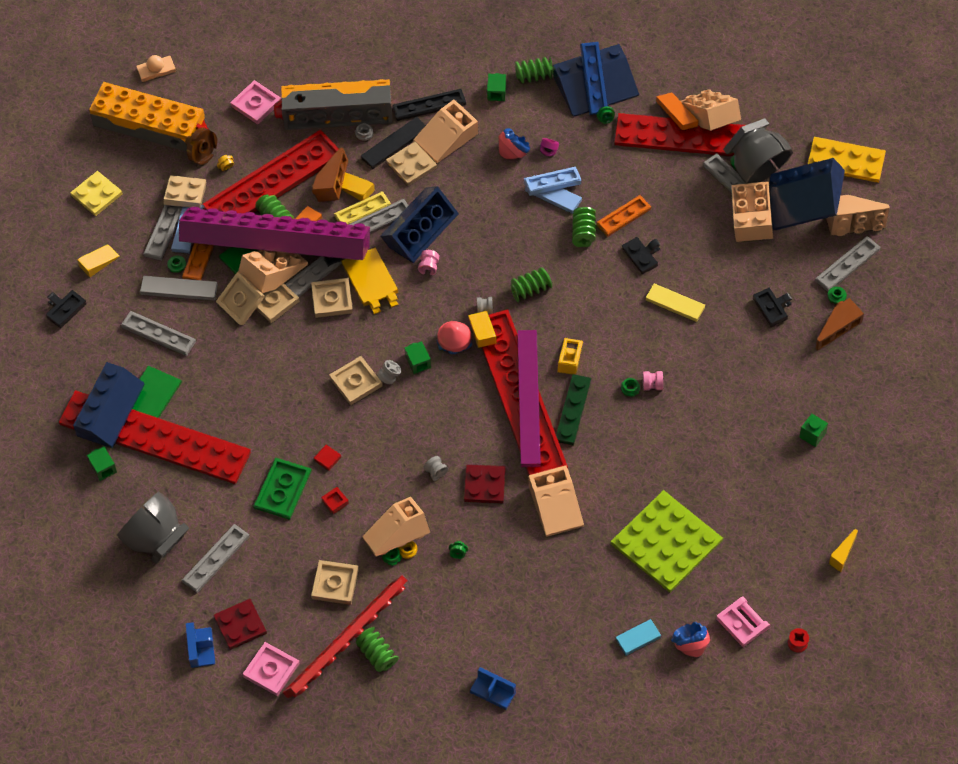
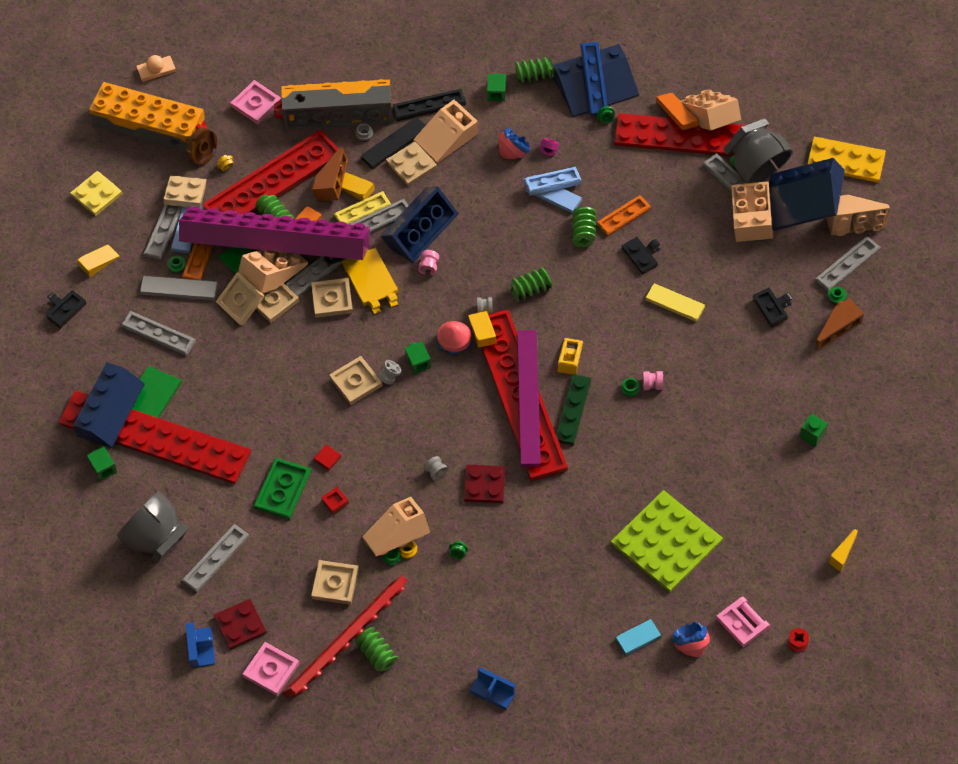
light nougat slope [529,466,584,537] -> none

